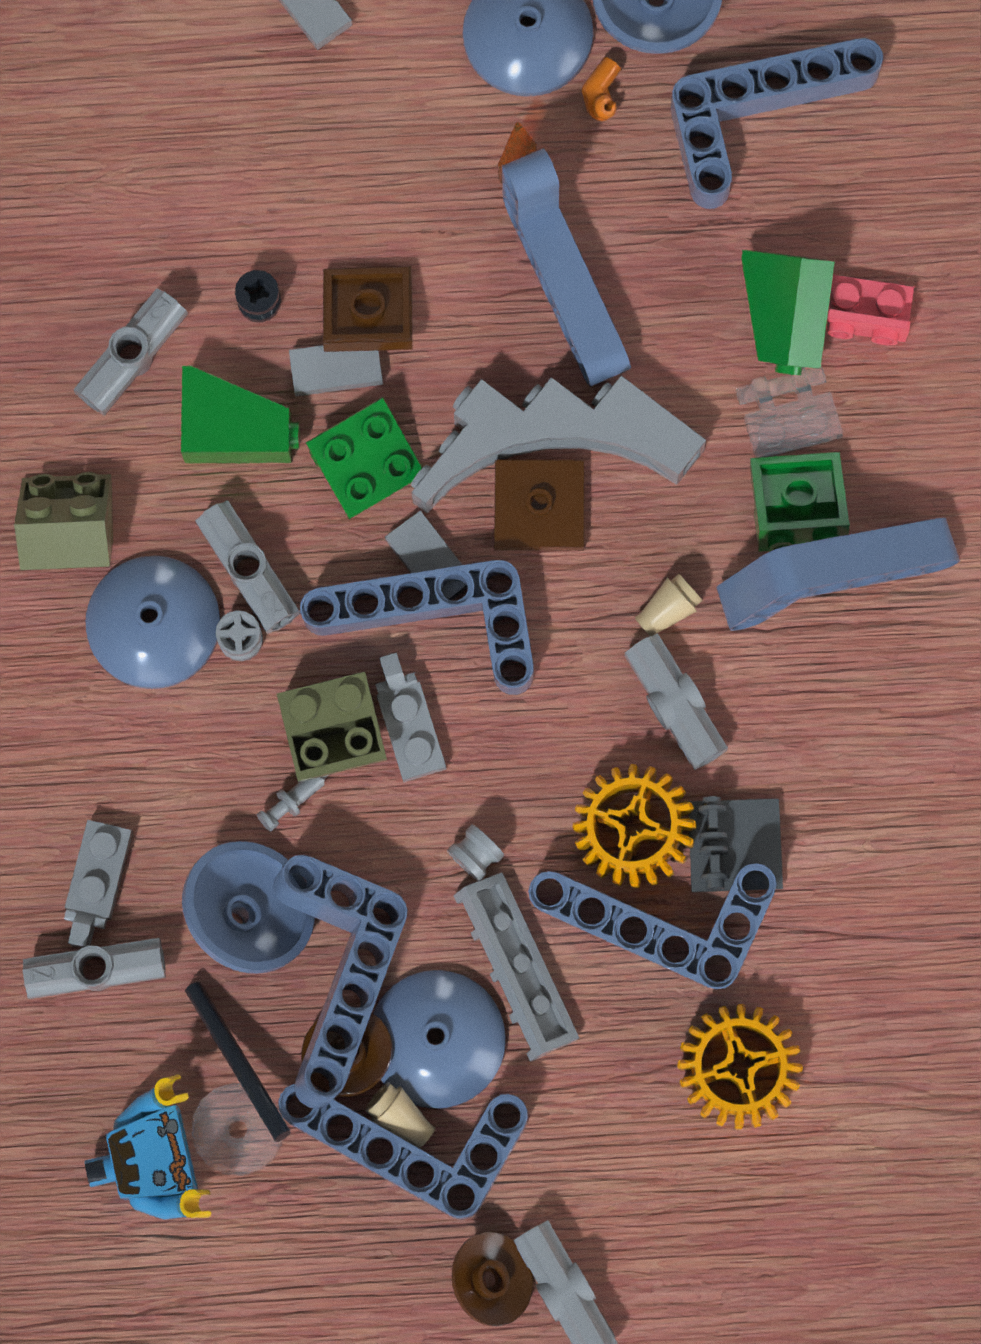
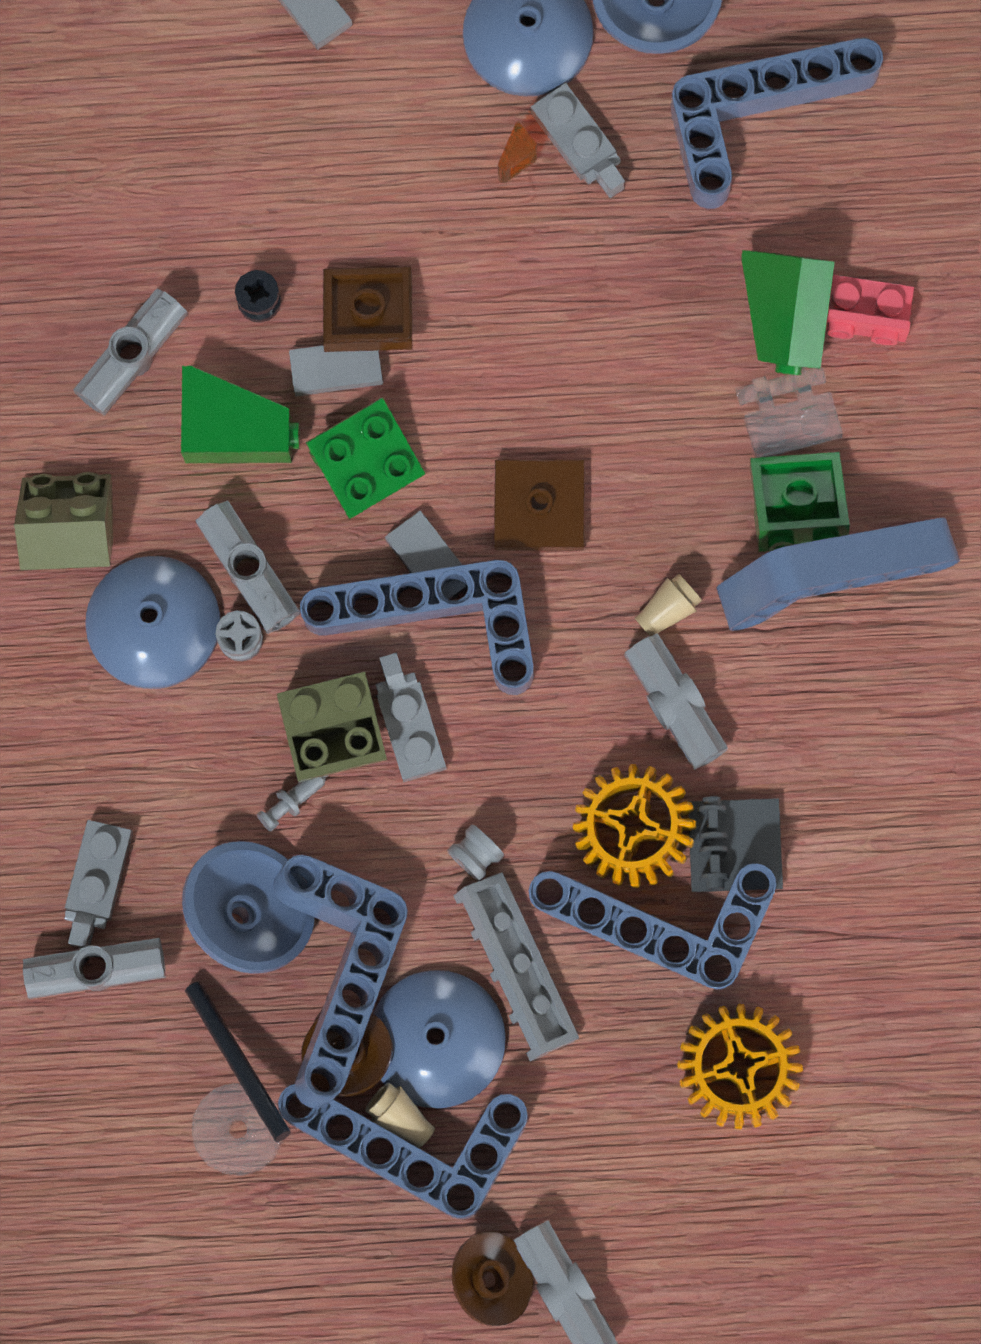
torso [85,1074,212,1220] -> none
light grey arch [411,376,706,513] -> none
sand blue beam [502,148,631,387] -> none
orange arm [582,57,621,121] -> none
none -> light grey hinge [530,83,625,199]

